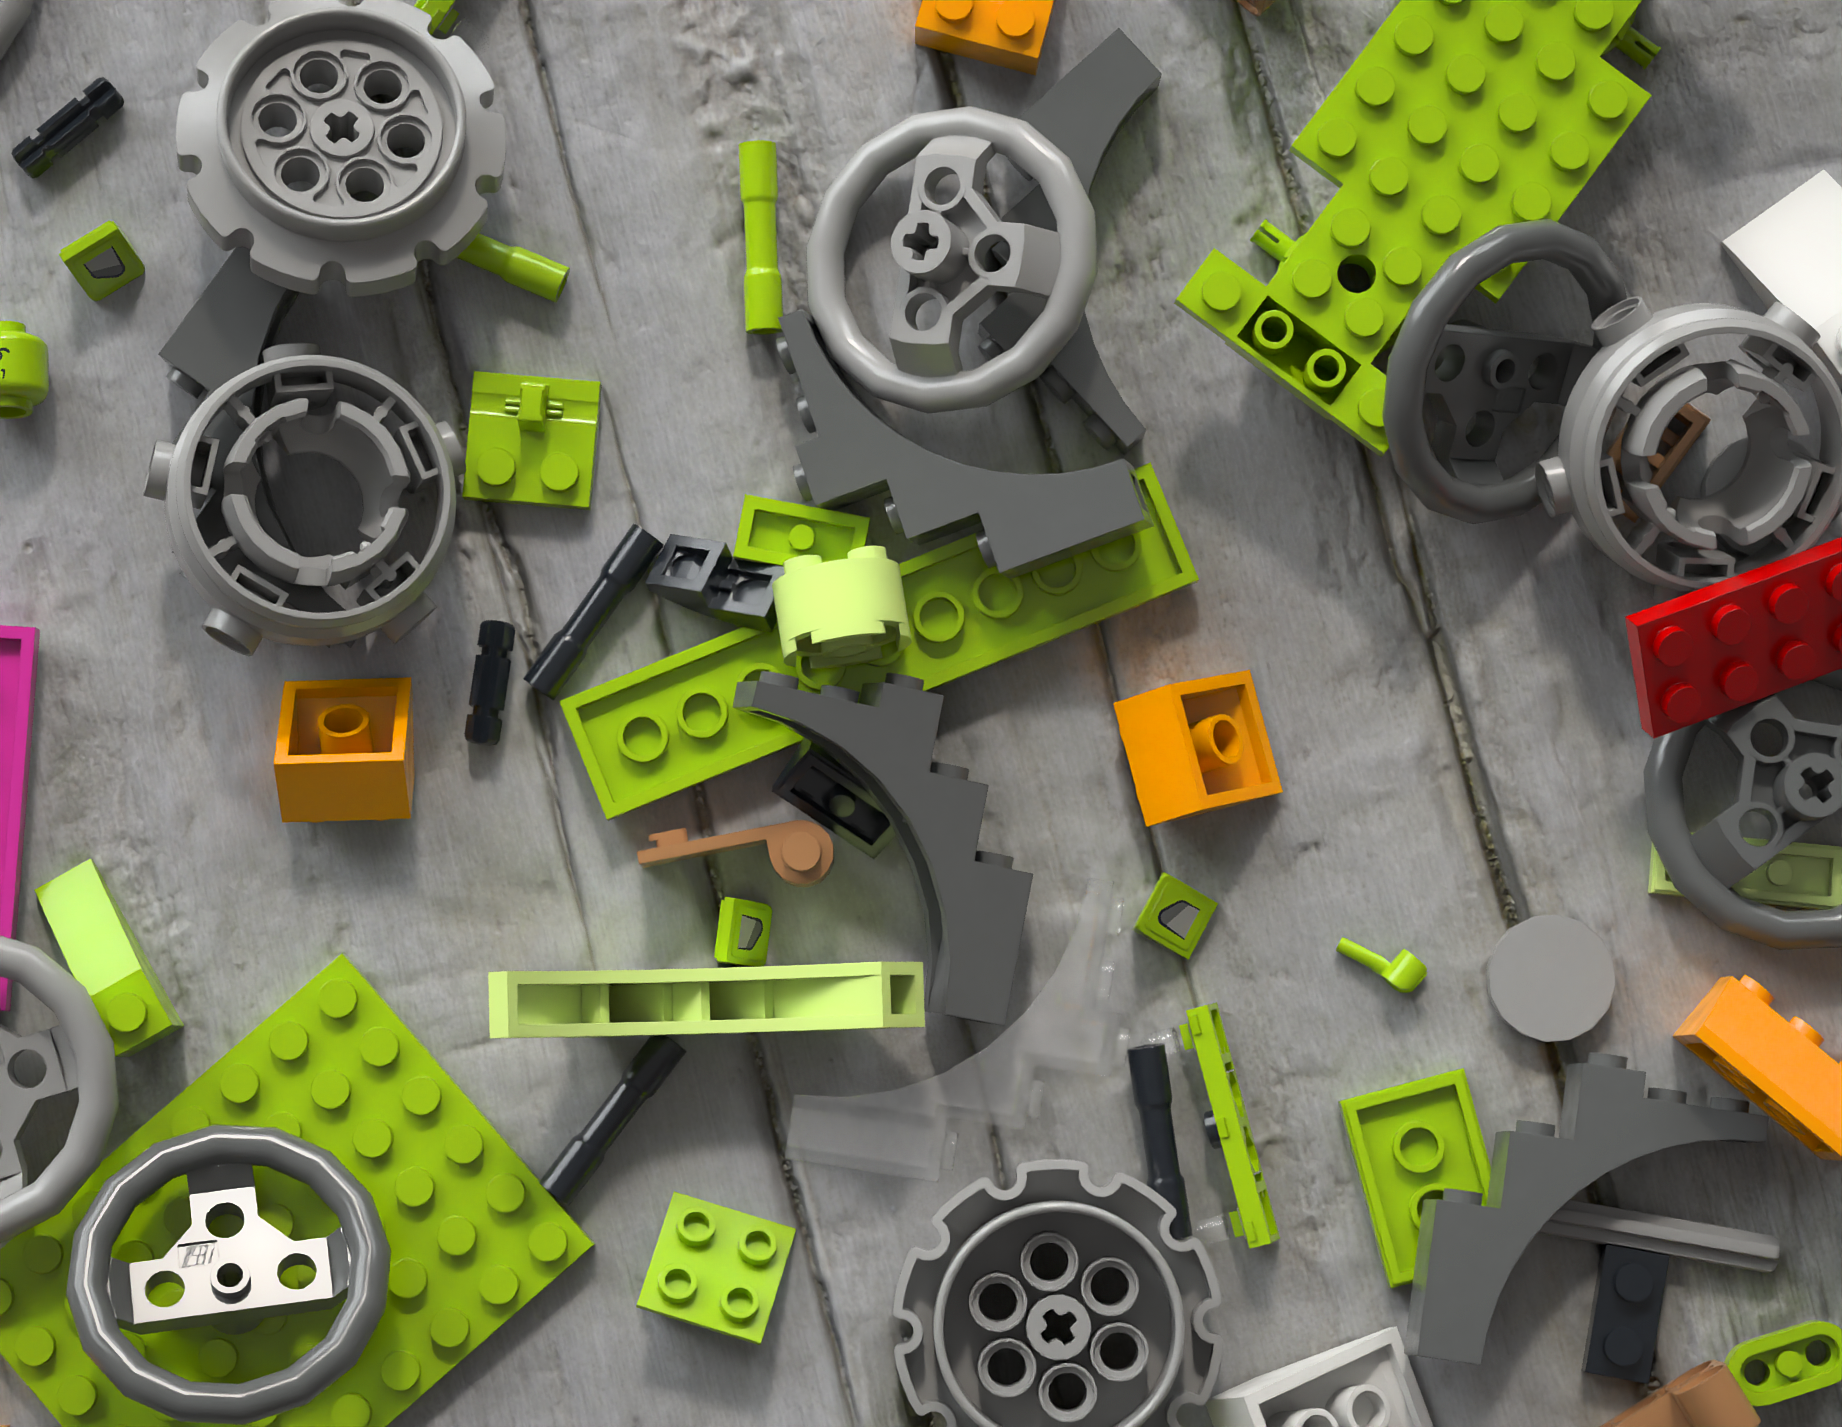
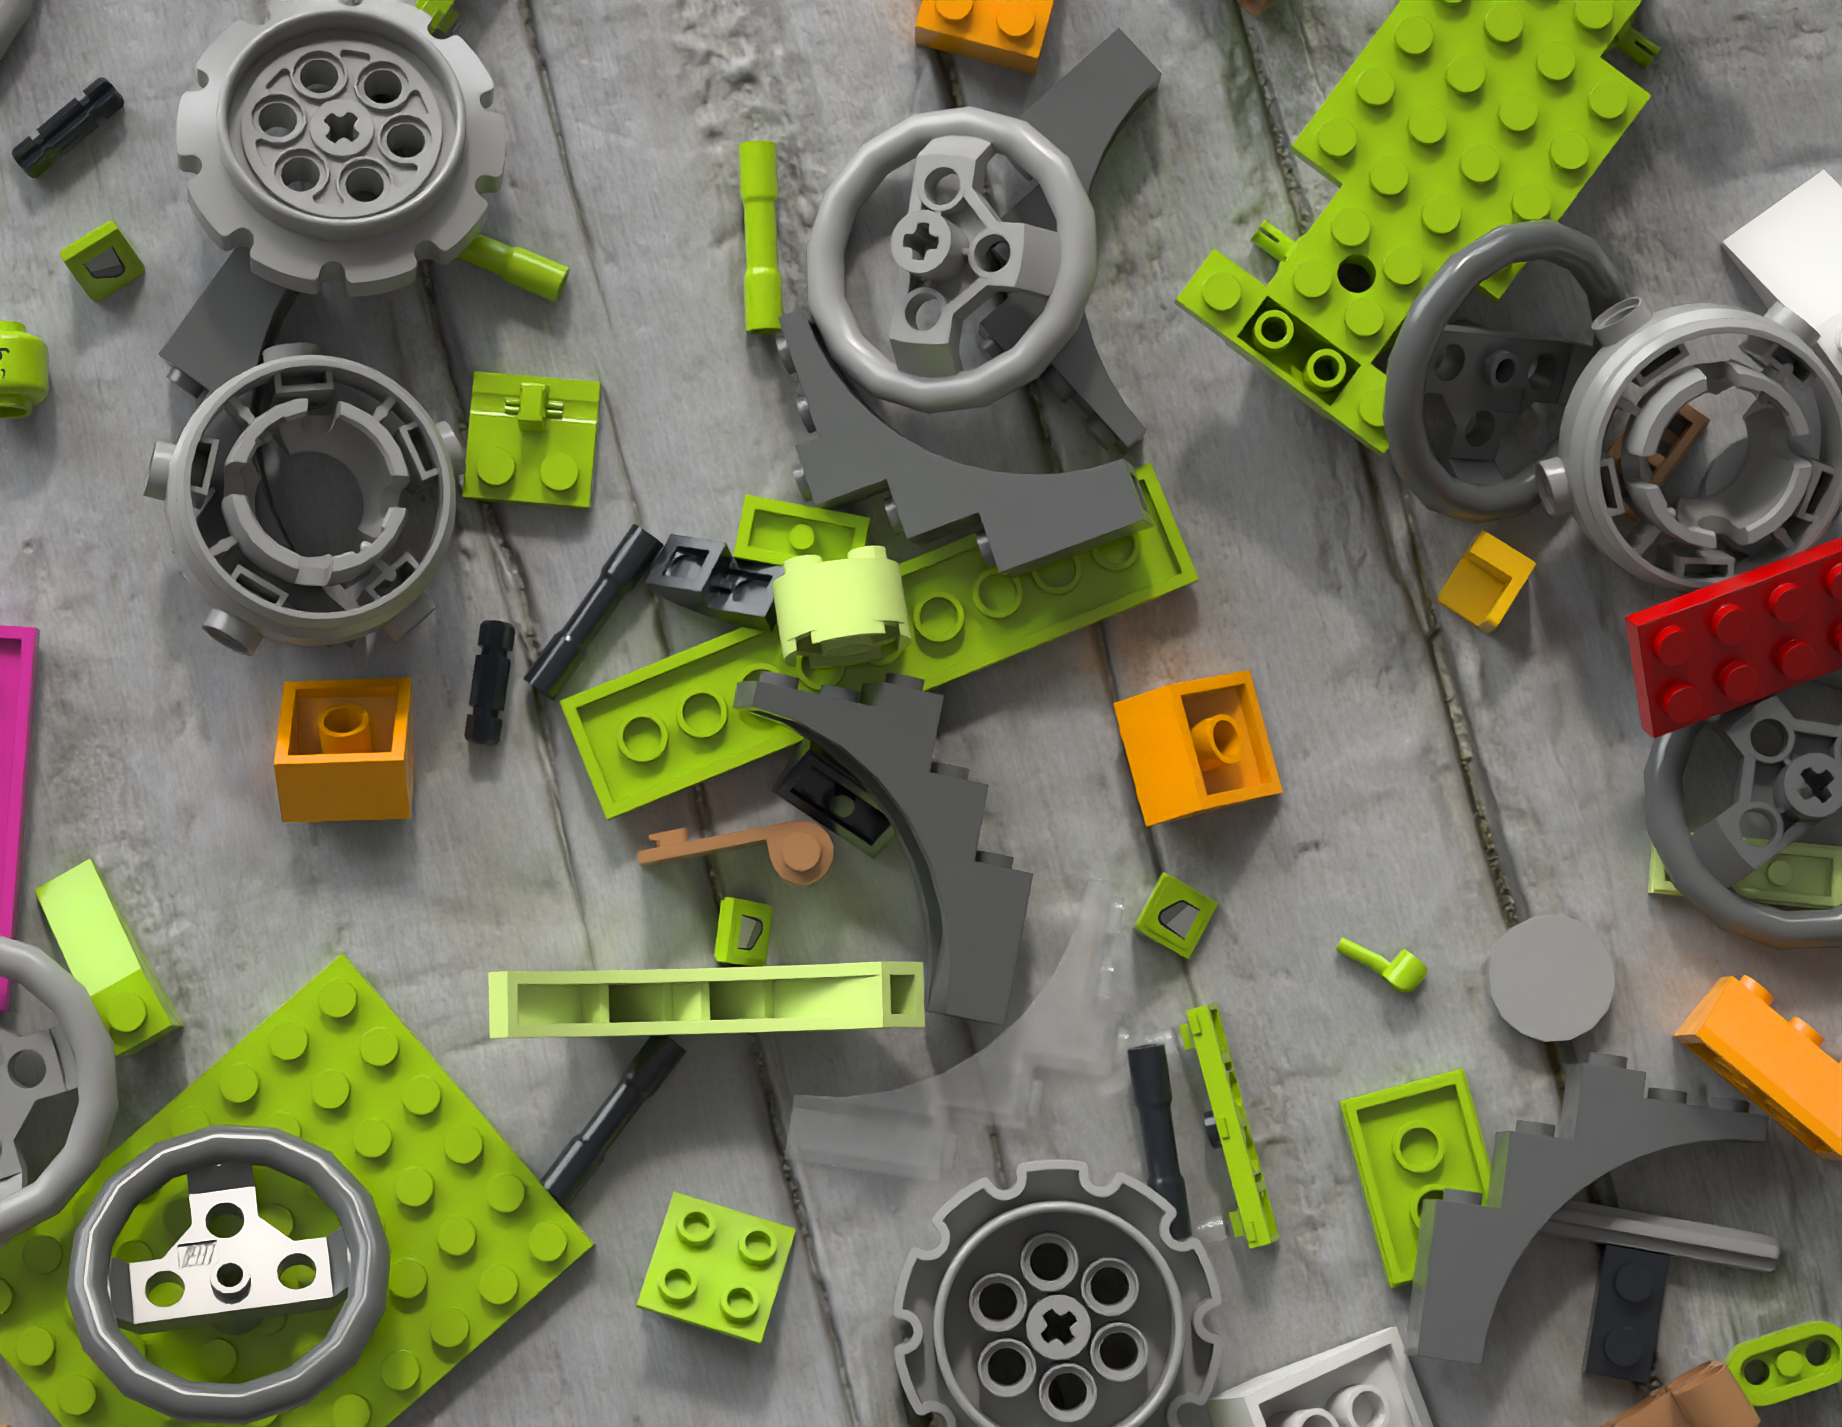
none -> yellow panel [1437,529,1537,634]

